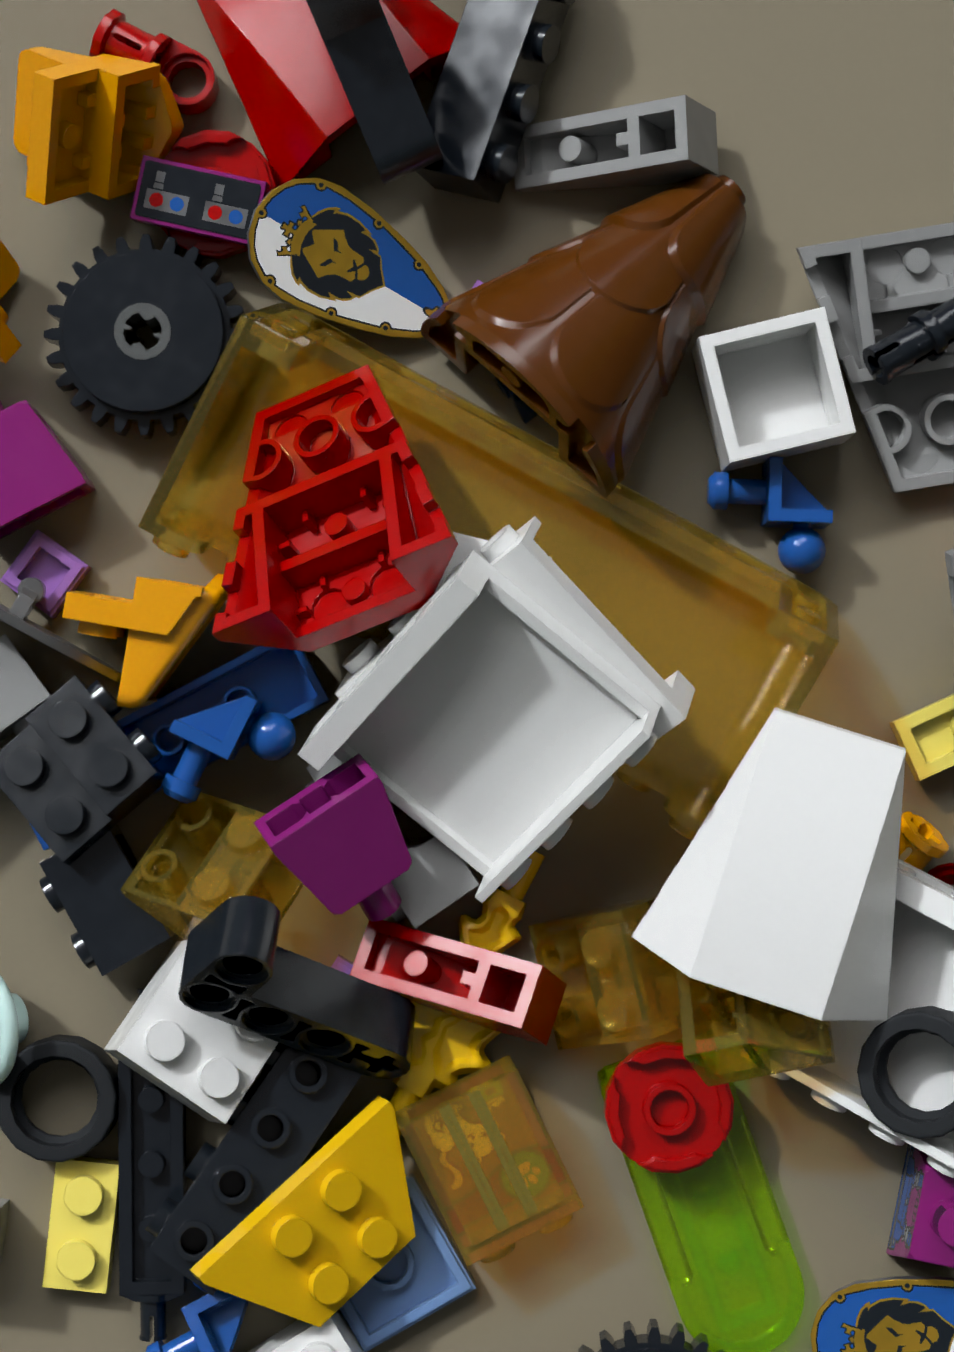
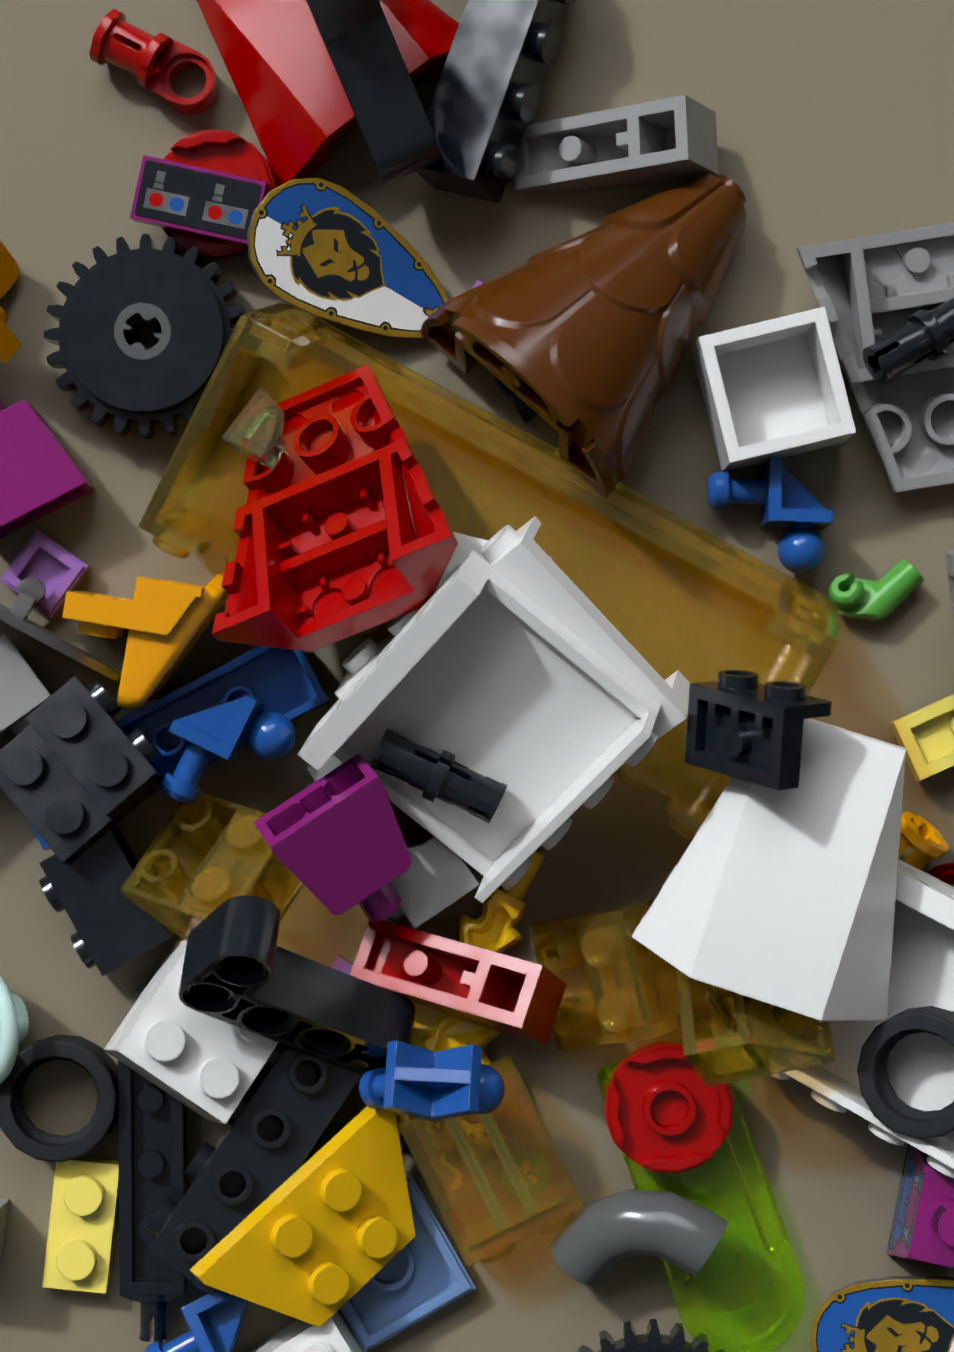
light orange piece [13,47,184,205] -> none
none -> clear light blue tile [221,388,286,470]
none -> blue piece [359,1040,505,1122]
none -> black pin [369,728,508,824]
none -> dark grey cylinder [550,1189,728,1286]
none -> black bracket [685,670,832,791]
none -> bright green arm [829,559,924,620]

